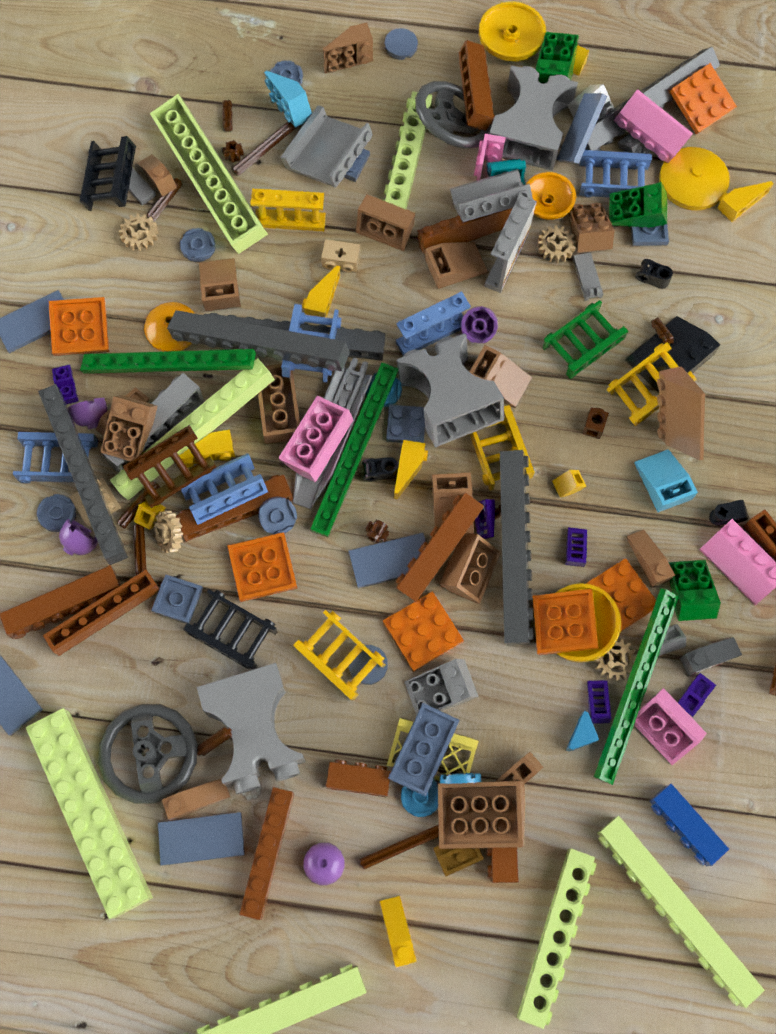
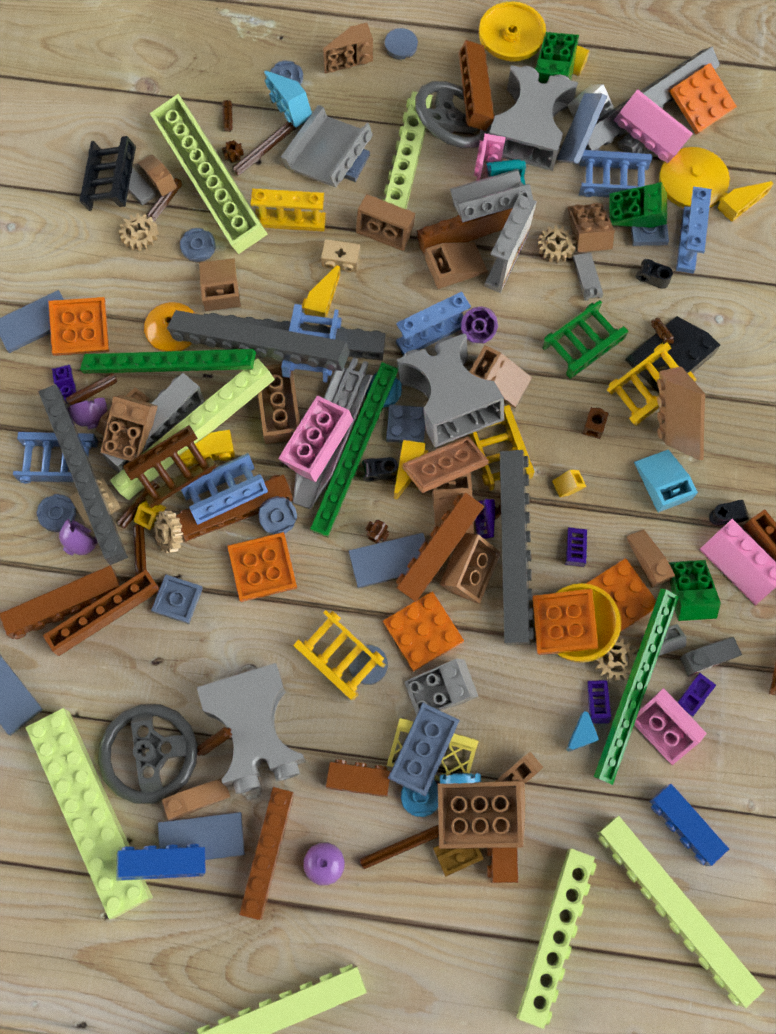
black fence [183,589,278,671] -> none
yellow slope [380,896,417,967] -> none
light orange dish [526,172,576,220] -> none
none -> reddish brown axle [66,373,117,406]
none -> blue brick [116,844,206,881]
none -> nougat tile [403,436,488,493]
none -> medium blue fence [676,186,711,274]

